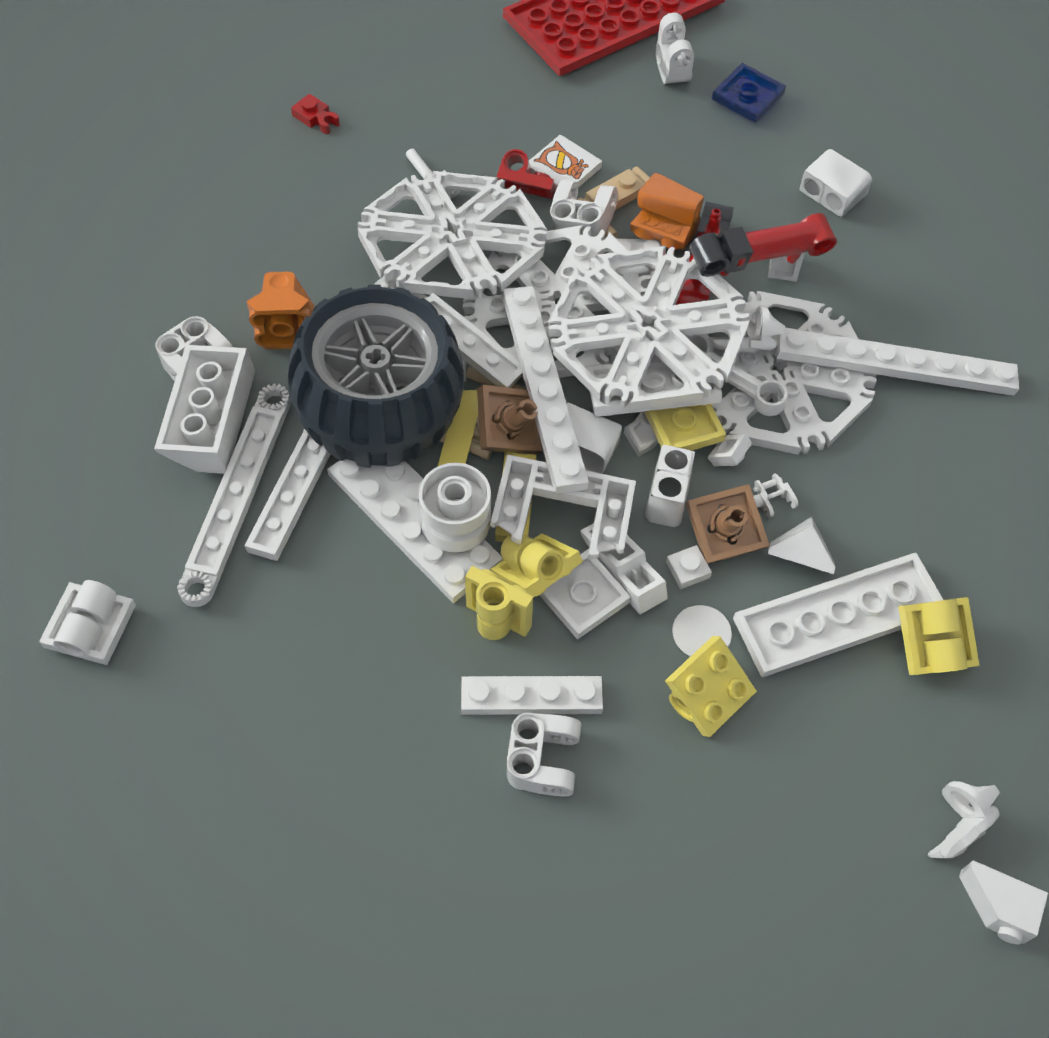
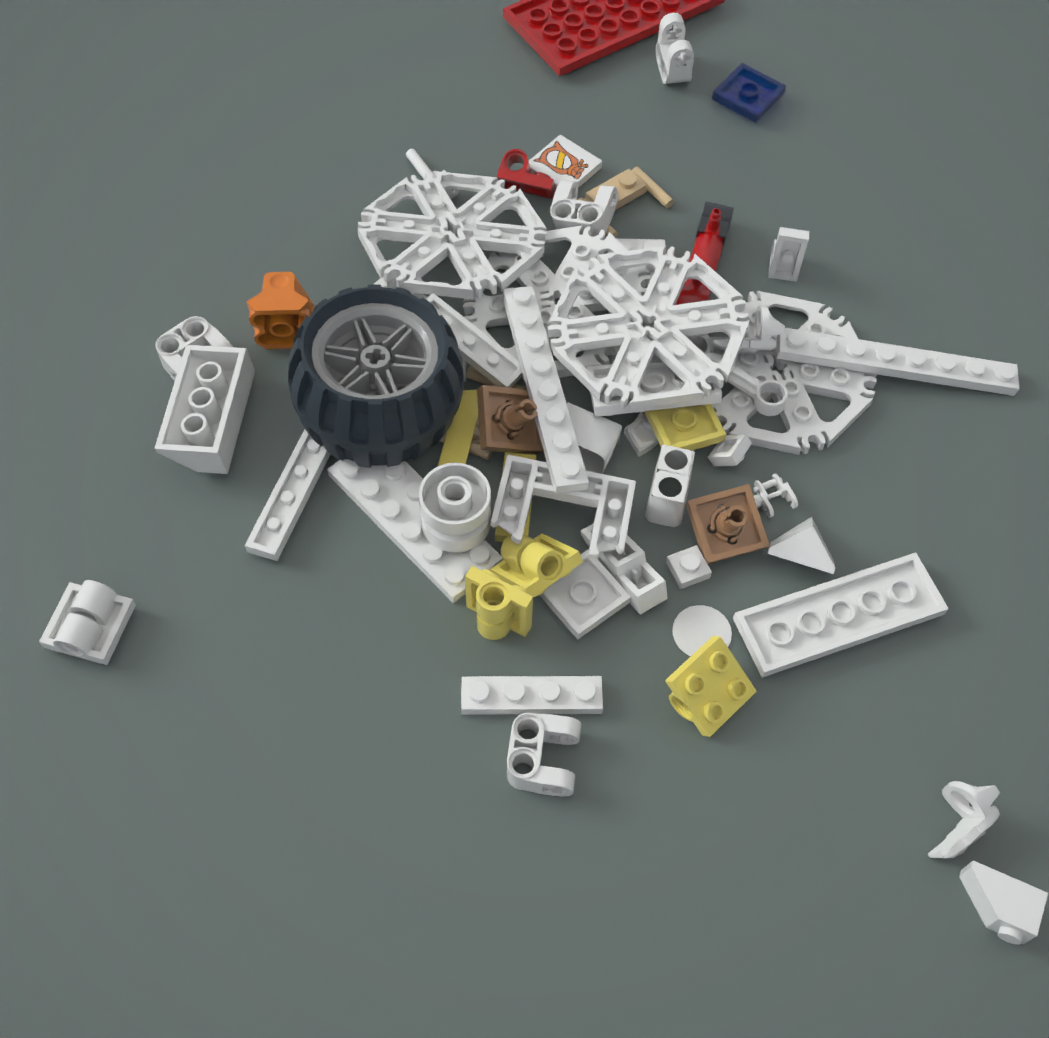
white plate [177,384,291,607] -> none
red plate [291,93,340,134] -> none
orange piece [630,173,704,250] -> none
piece [690,213,837,277] -> none
white piece [799,149,872,218] -> none
light yellow plate [898,597,980,675] -> none

